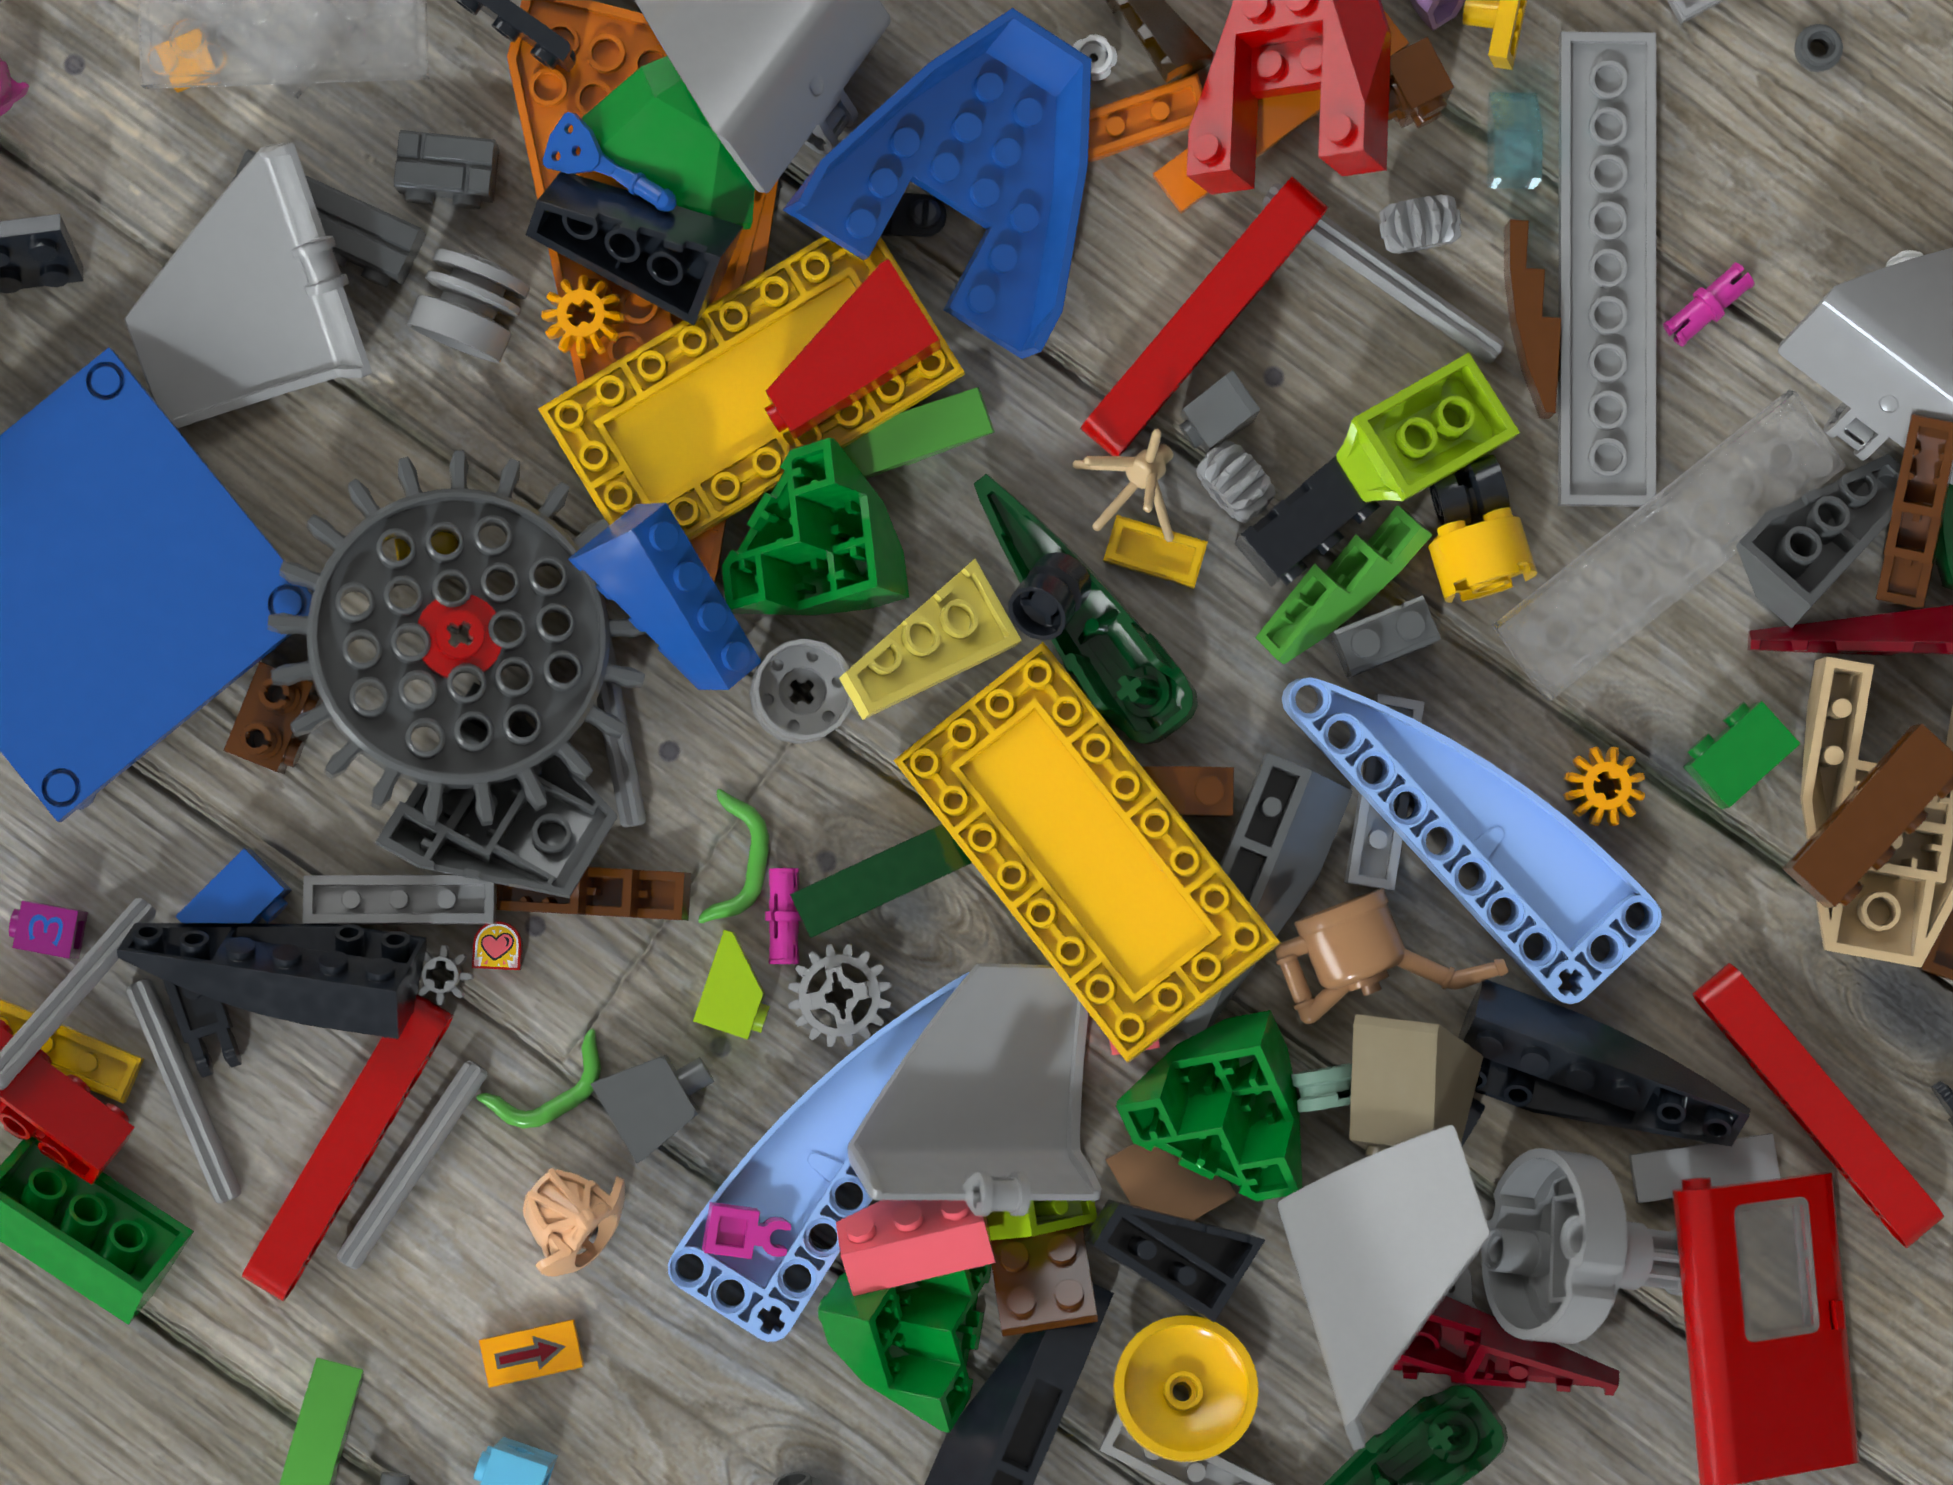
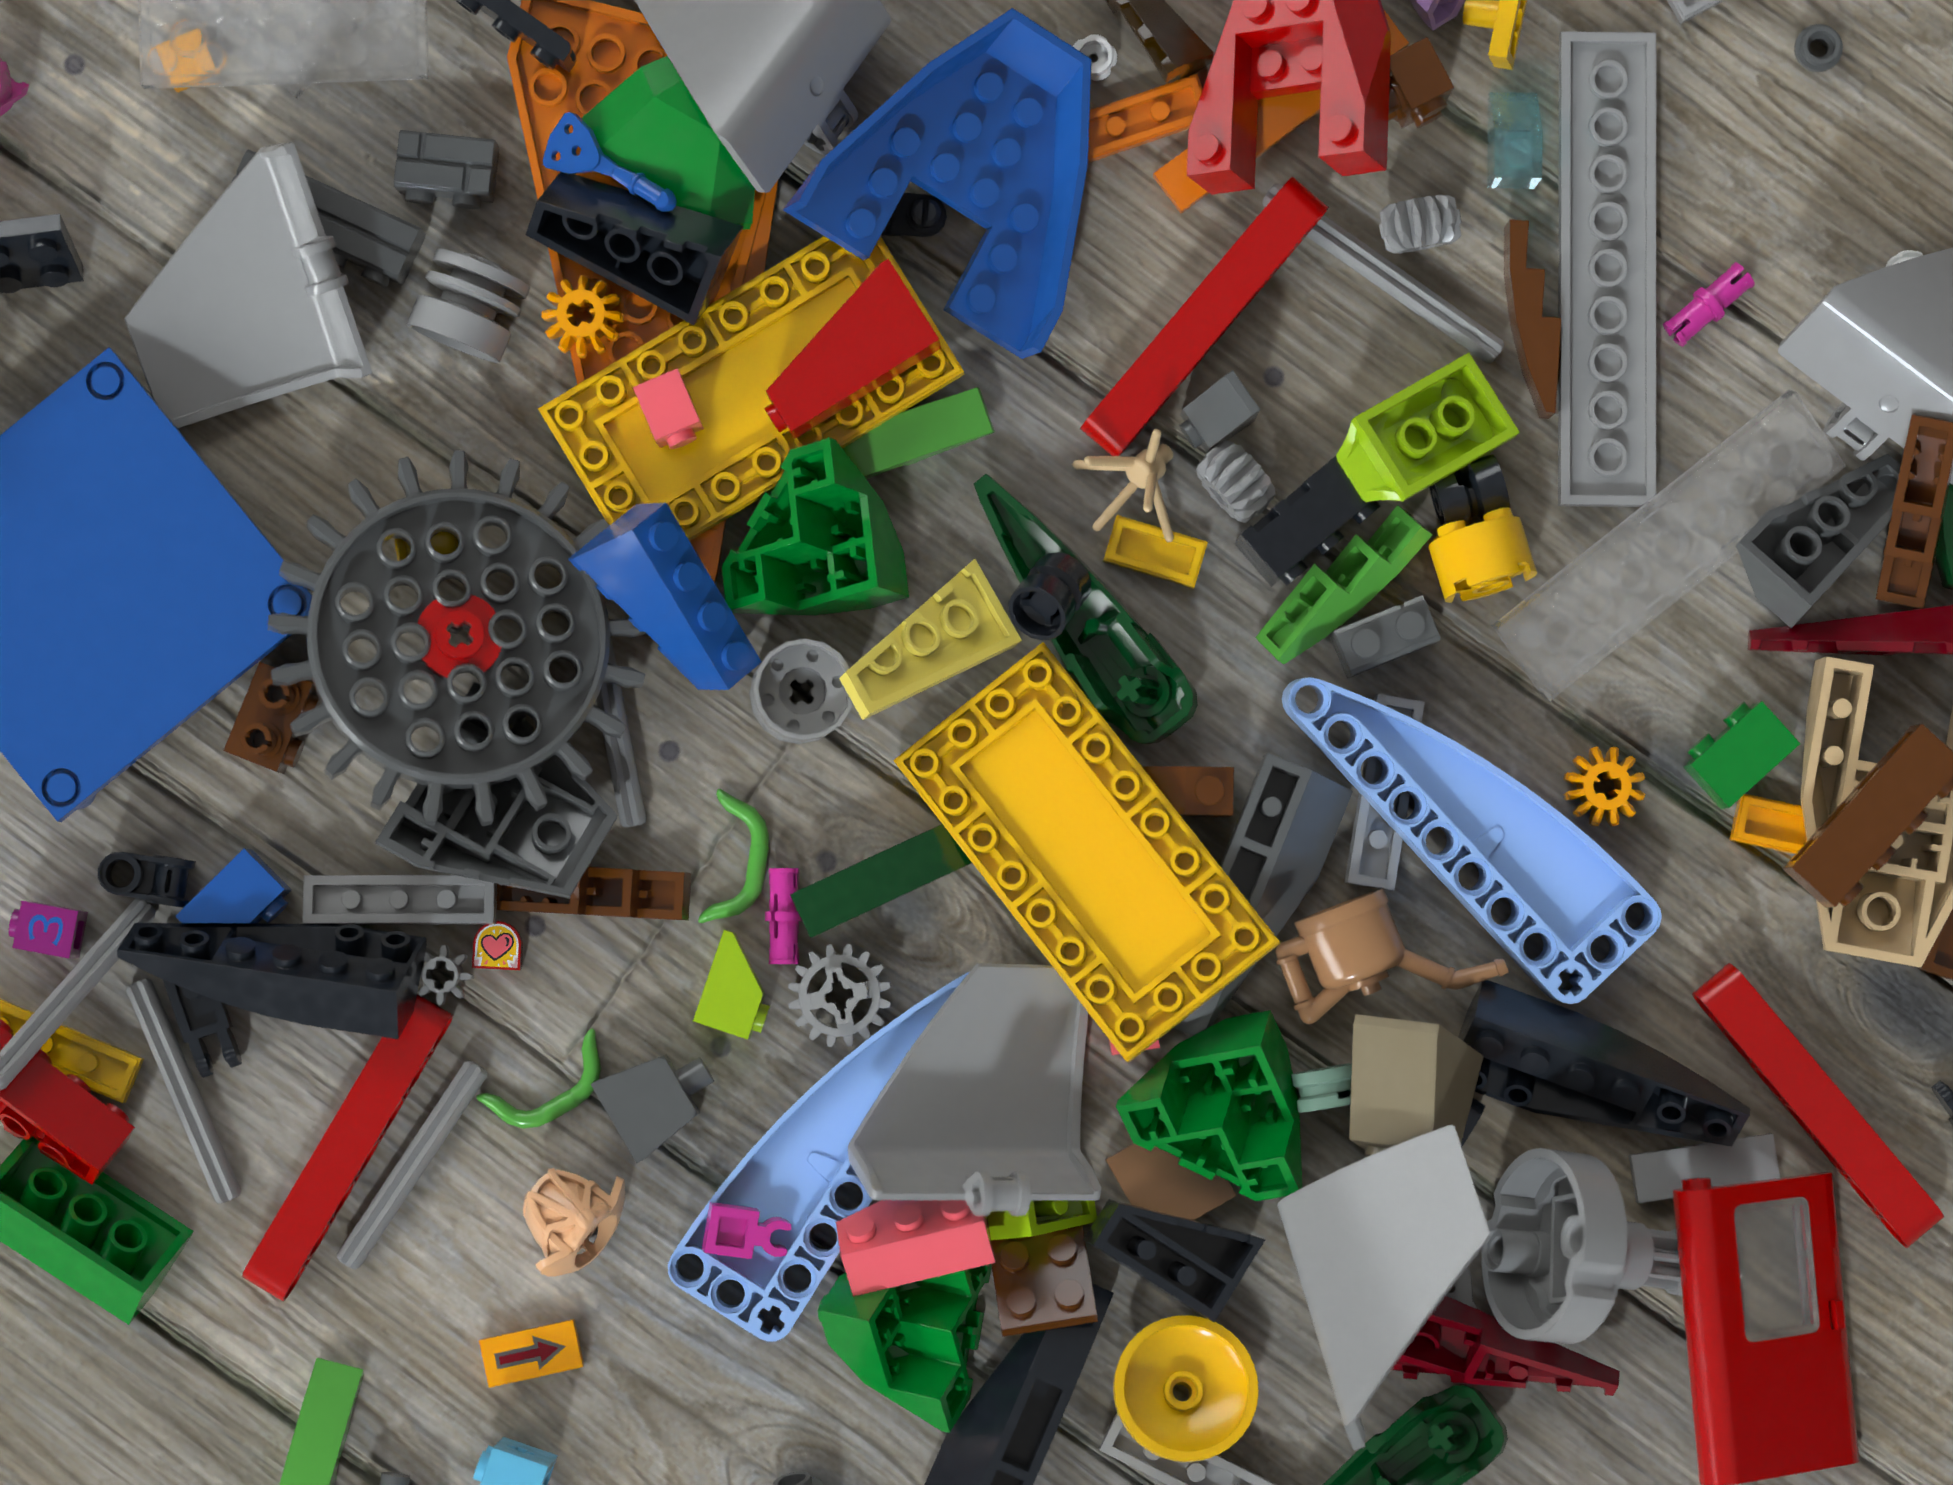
none -> black piece [98,852,196,908]
none -> coral brick [633,369,704,449]
none -> light orange tile [1730,794,1807,854]

